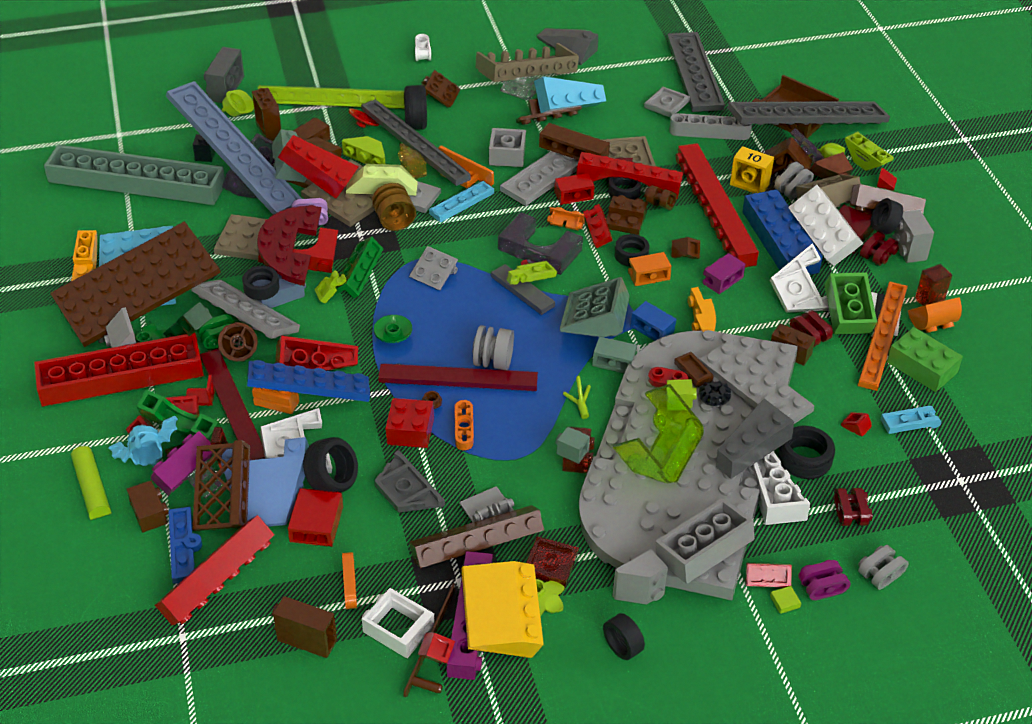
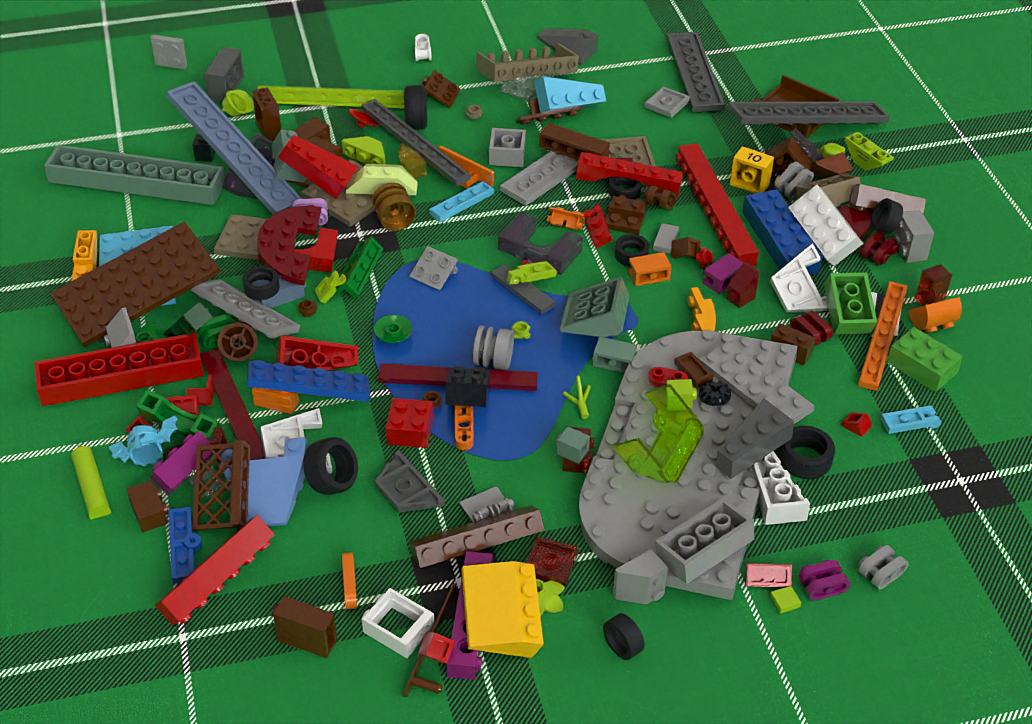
red brick [288,488,343,547] -> none
light grey plate [409,181,441,213] -> none
red brick [554,173,595,205] -> none
blue brick [630,301,677,341] -> none
light grey beam [669,114,752,140] -> none
dark red brick [834,488,873,526] -> none
red slope [877,168,897,191] -> none
none -> light grey plate [151,35,187,70]
none -> reddish brown plate [298,300,317,317]
none -> black brick [445,366,490,408]
none -> dark tan plate [466,104,482,119]
none -> lime plate [511,321,531,339]
none -> light grey tile [653,223,679,254]
none -> red plate [695,247,713,269]
none -> dark red slope [726,261,760,308]

